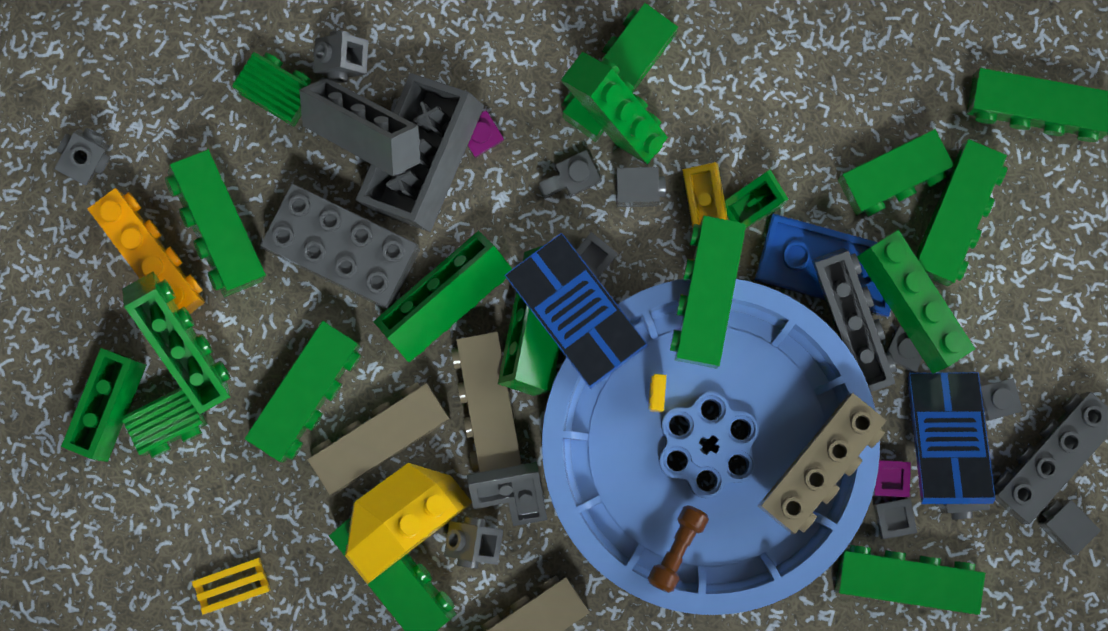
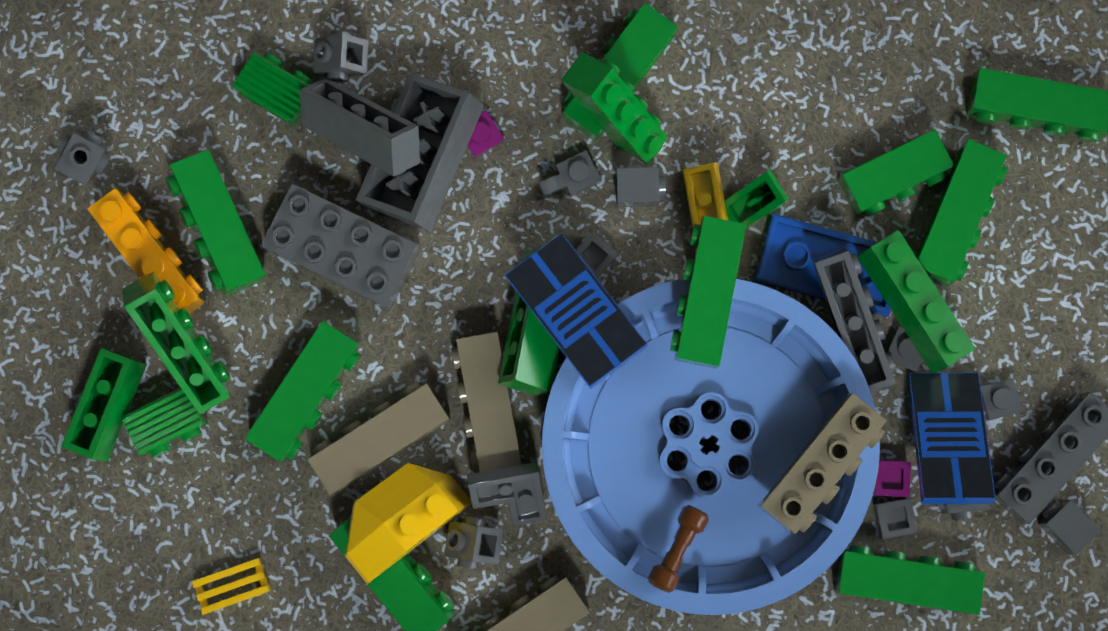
green brick [373,230,512,362] -> none
yellow tile [648,374,667,413] -> none

